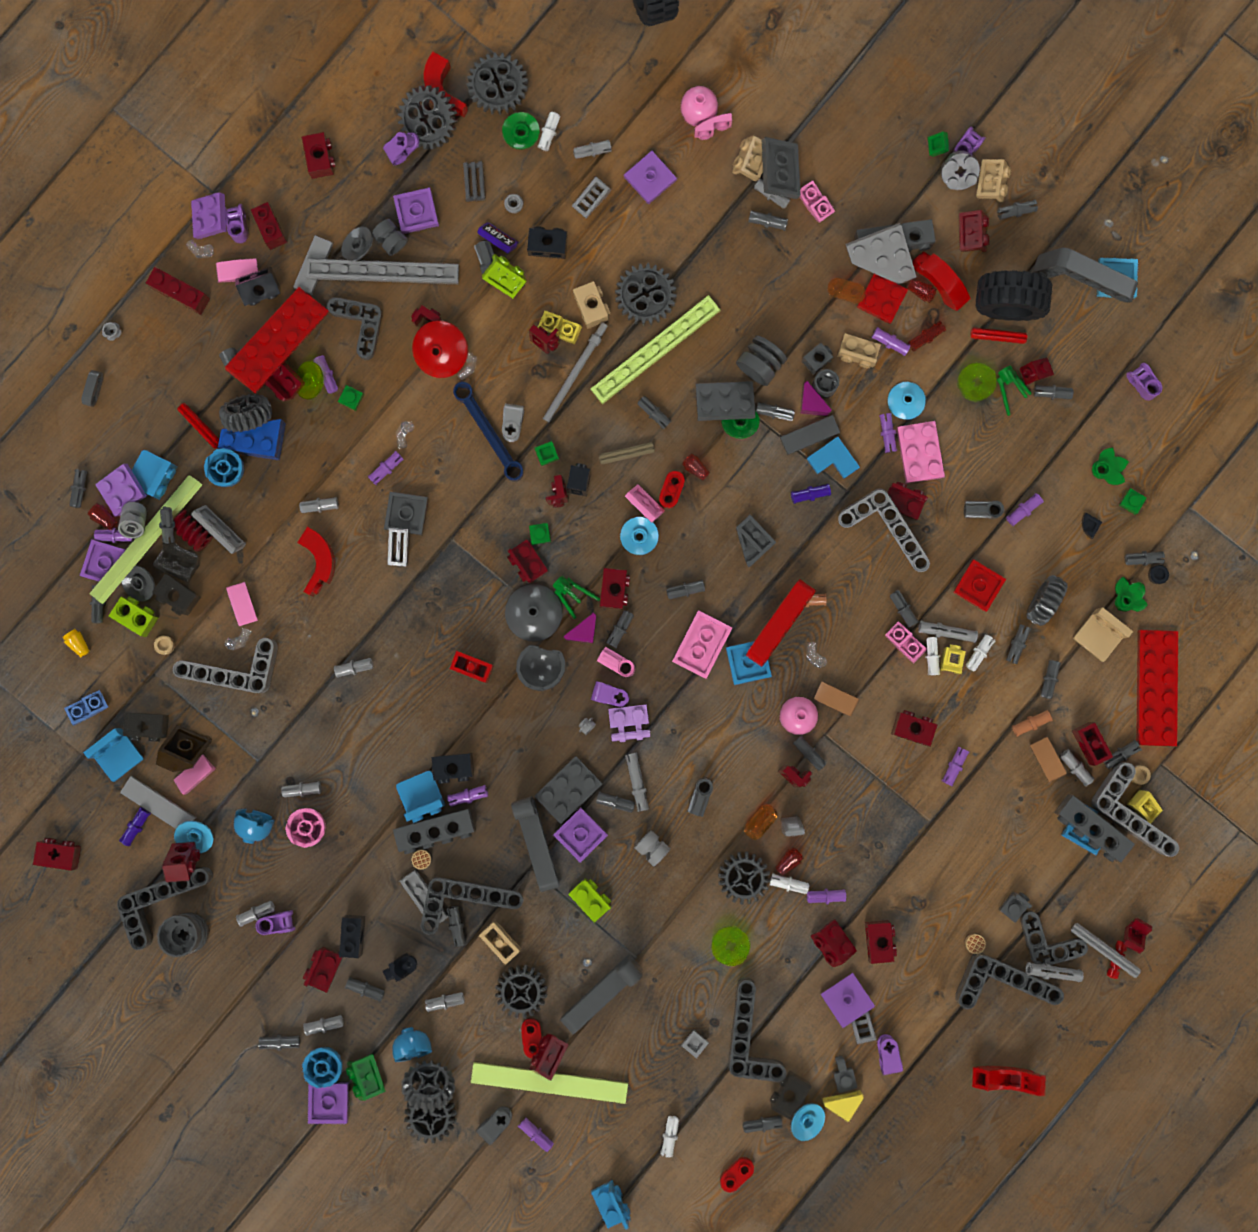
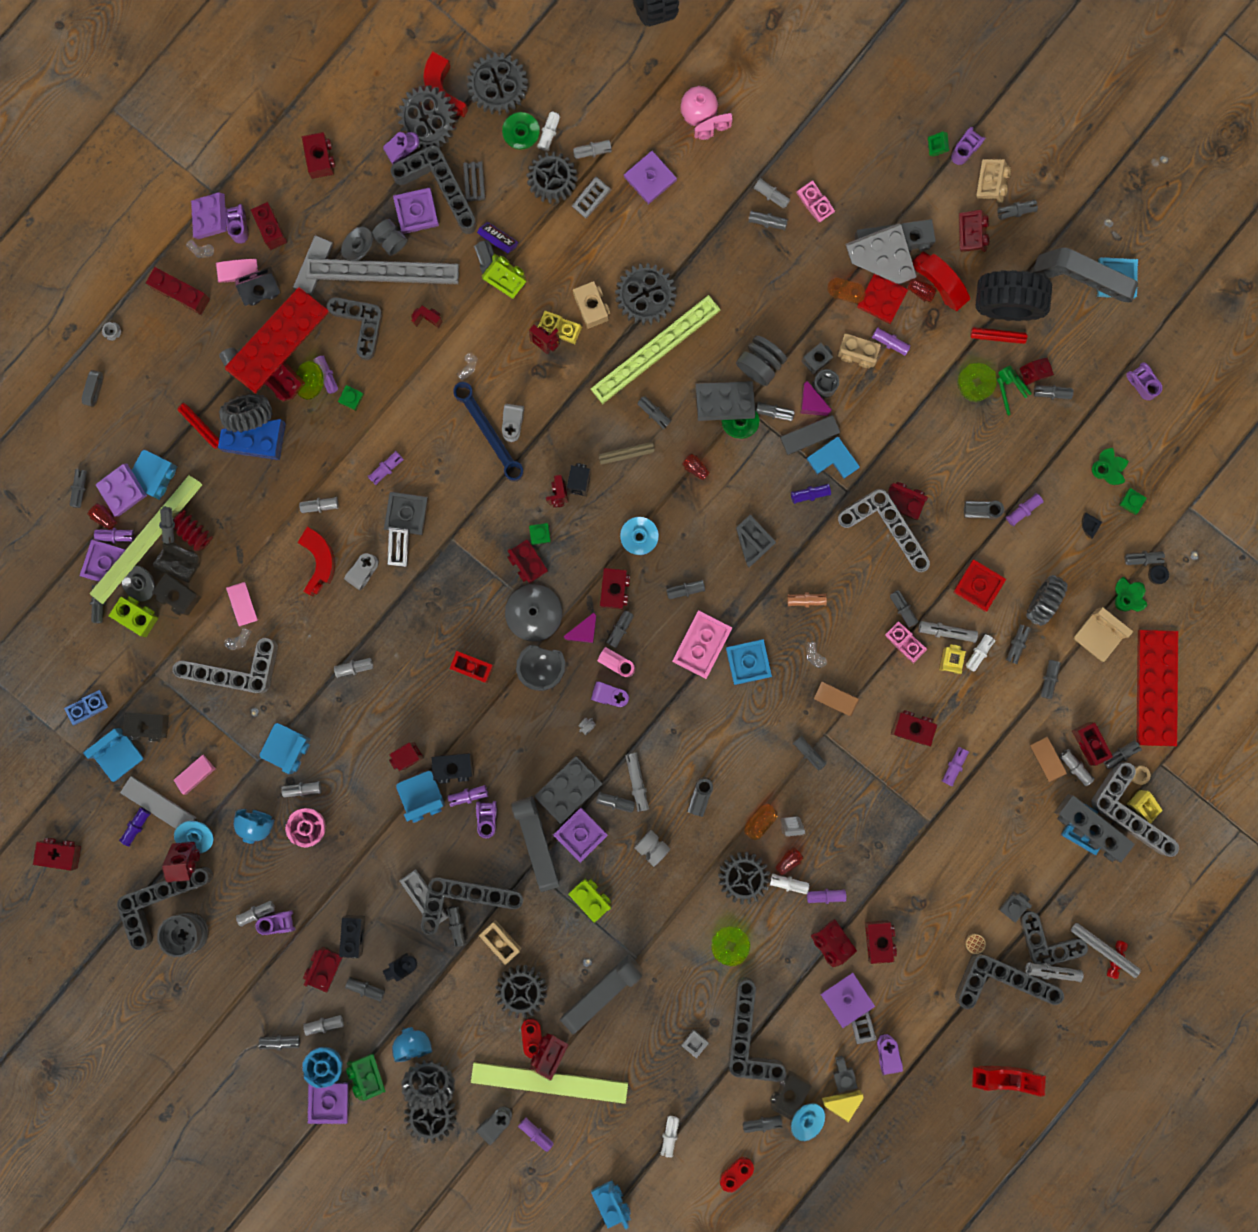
yellow cone [62,629,90,658] -> none
light grey wheel [118,502,147,539] -> none
tan tile [154,635,175,655] -> none
dark brown slope [156,725,212,772] -> none
light grey tile [191,505,246,554] -> none
dark azure cylinder [204,448,245,487] -> none
dark grey brick [393,808,476,854] -> none
clear arm [396,421,414,449] -> none
red dish [412,321,468,378] -> none
tile [412,850,432,869] -> none
light grey axle [425,993,465,1012] -> none
light grey plate [504,194,523,213] -> none
black brick [527,226,568,259] -> none
green plate [534,441,559,467] -> none
light grey bar [543,322,608,423] -> none
green plant [552,576,600,619] -> none
lavender plate [608,704,650,742] -> none
bright pink plate [625,485,665,523] -> none
red plate [659,471,685,509] -> none
tan bracket [732,136,763,182] -> none
red beam [746,579,816,667] -> none
dark grey plate [761,137,801,199] -> none
dark red bracket [778,765,813,787] -> none
bright pink cylinder [780,697,818,735] -> none
medium lavender pin [879,413,897,453] -> none
medium azure dish [888,382,926,420] -> none
bright pink plate [896,421,945,484] -> none
clear red pin [908,321,946,352] -> none
white axle [925,637,941,675] -> none
flat silver plate [941,151,980,190] -> none
nougat pin [1012,710,1053,737] -> none
dark red bracket [1123,918,1152,954] -> none
none -> dark azure bracket [260,723,310,774]
none -> light grey piece [344,553,379,590]
none -> dark red brick [389,742,424,771]
none -> dark grey beam [391,146,477,234]
none -> medium lavender piece [476,801,497,838]
none -> dark grey gear [527,152,578,204]

